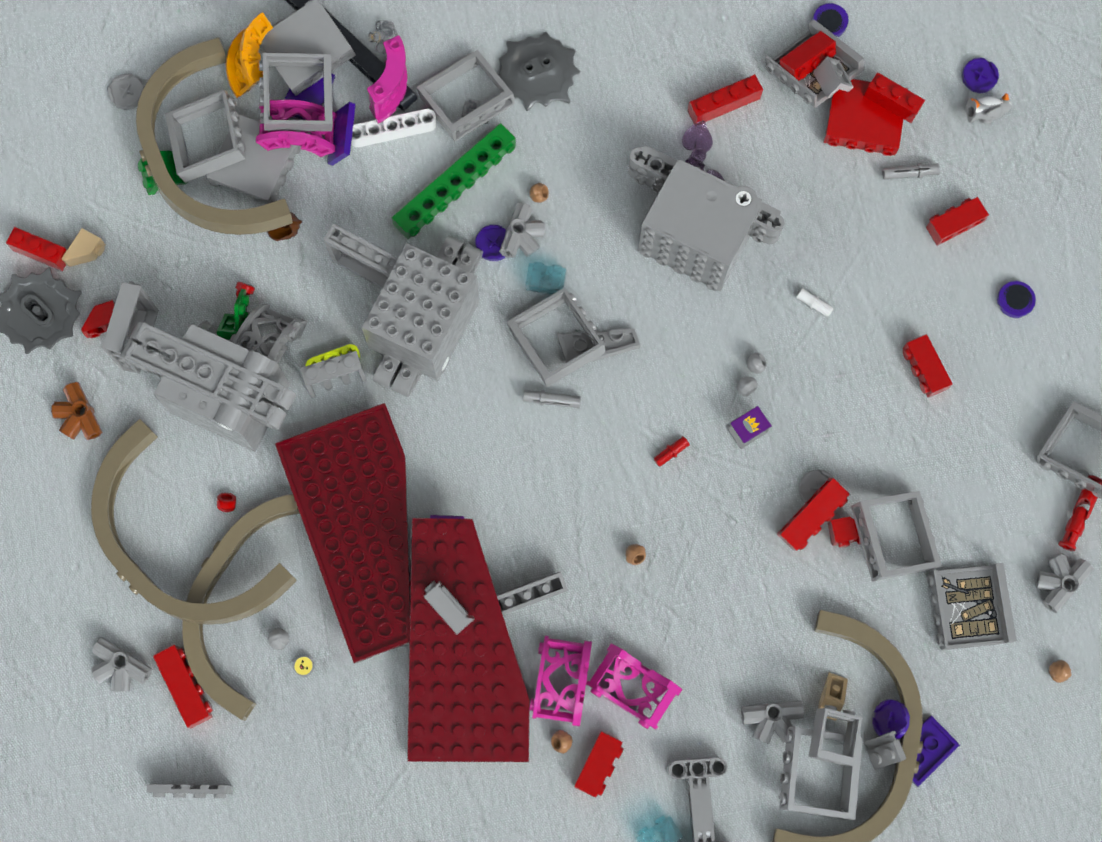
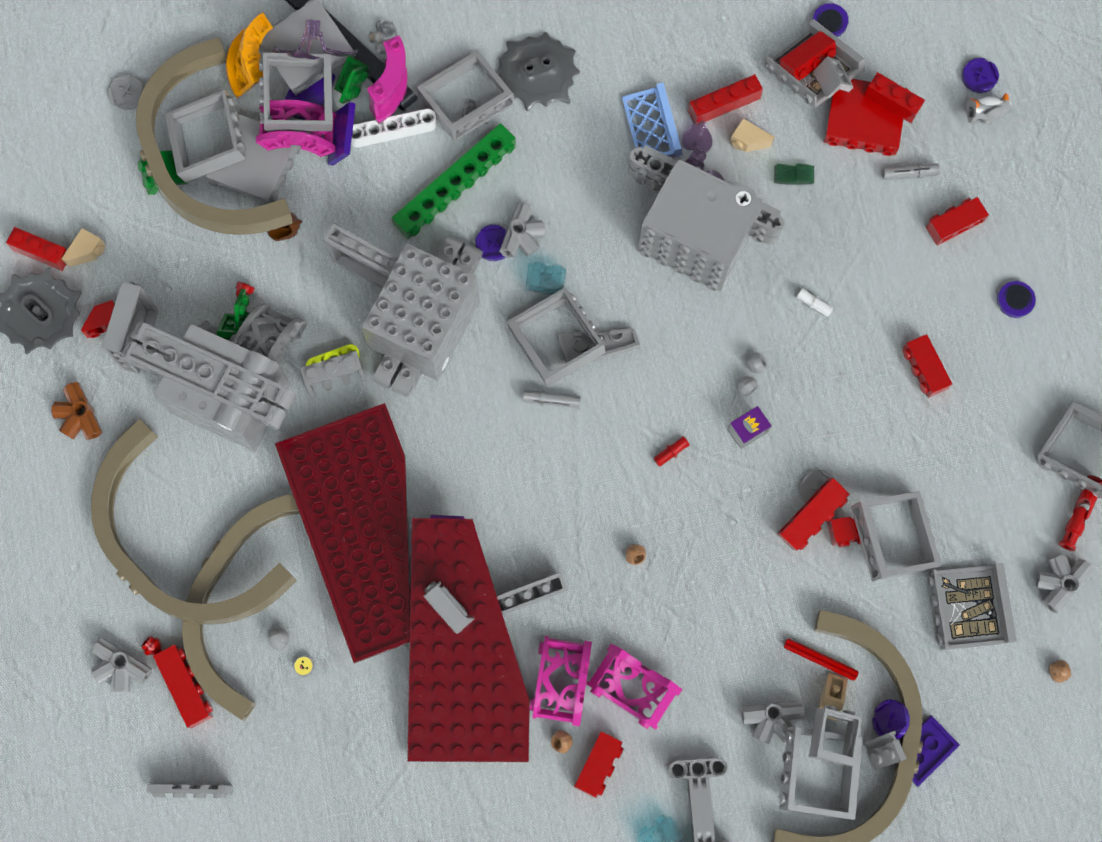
red tile [217,493,236,512] -> none
medium nougat piece [529,183,549,203] -> none
none -> red plate [140,635,162,656]
none -> clear purple plant [272,19,358,60]
none -> green bracket [334,56,369,104]
none -> light blue fence [622,83,683,157]
none -> tan slope [730,119,775,152]
none -> clear green slope [774,163,814,185]
none -> red axle [784,638,859,681]

